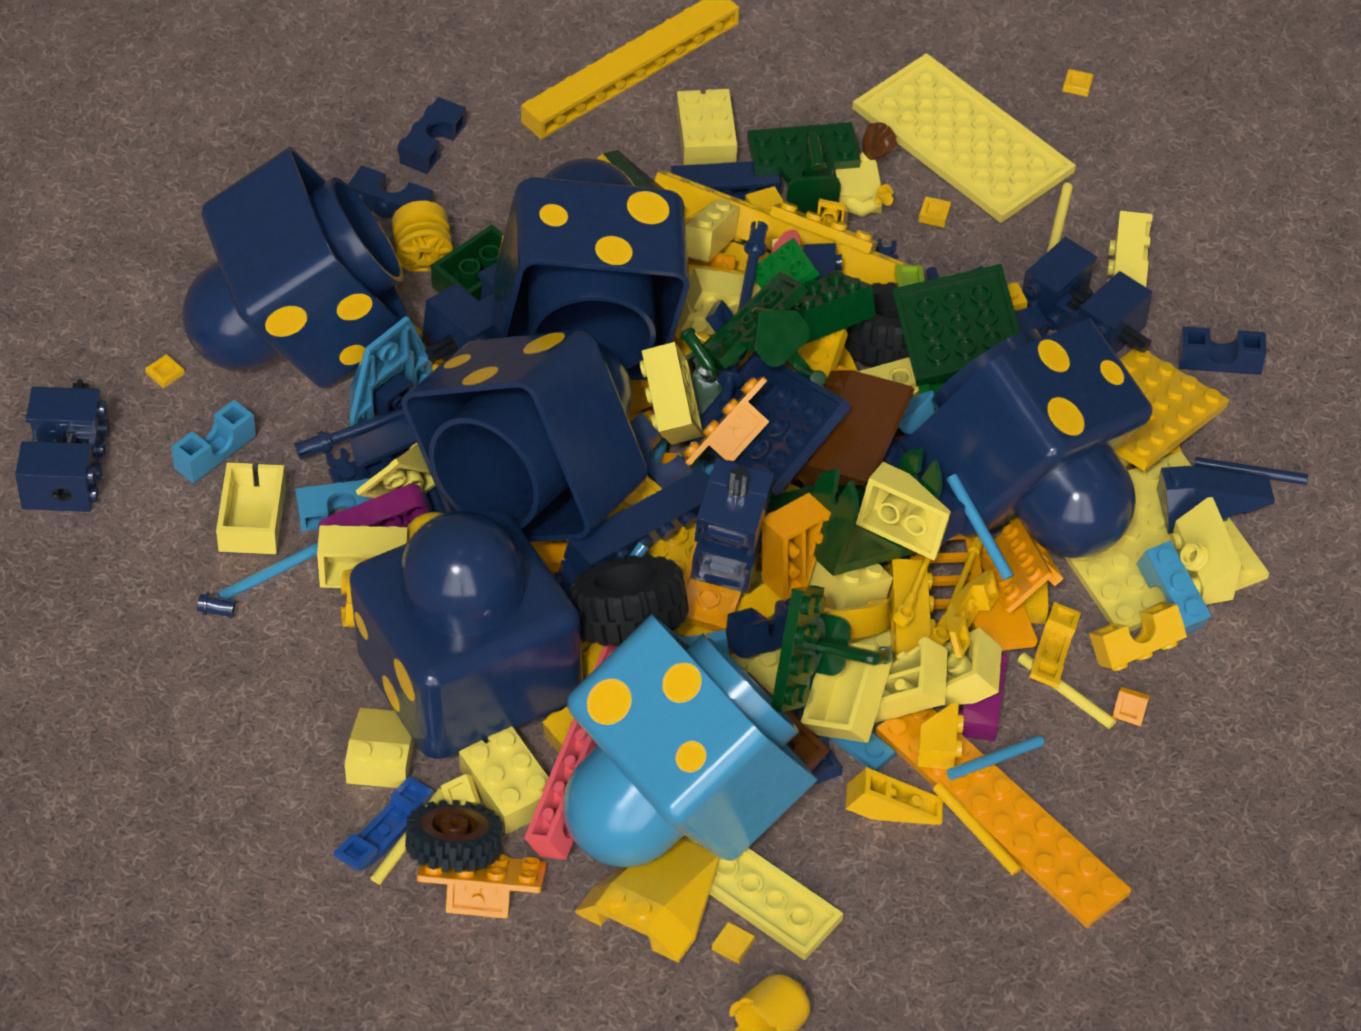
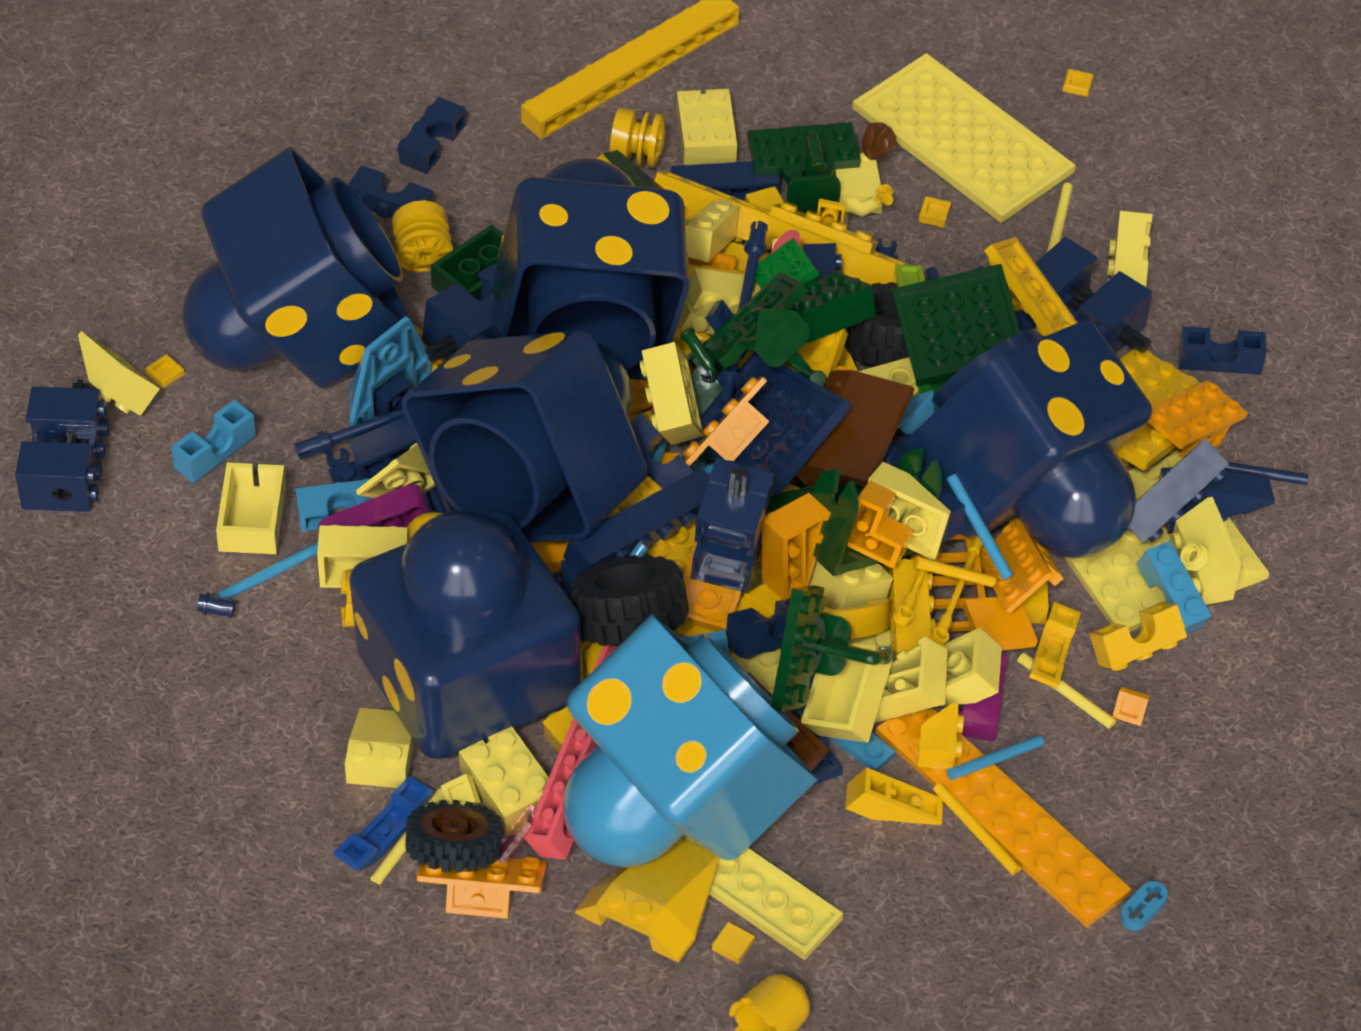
yellow slope [946,570,999,658] -> none
none -> light yellow slope [78,331,160,416]
none -> piece [498,804,535,864]
none -> yellow wheel [609,108,666,169]
none -> light orange brick [847,481,914,569]
none -> yellow bar [913,556,996,587]
none -> yellow plate [984,237,1078,337]
none -> dark azure beam [1120,881,1168,931]
none -> brick [1129,439,1229,543]
none -> light orange bracket [1148,380,1248,458]

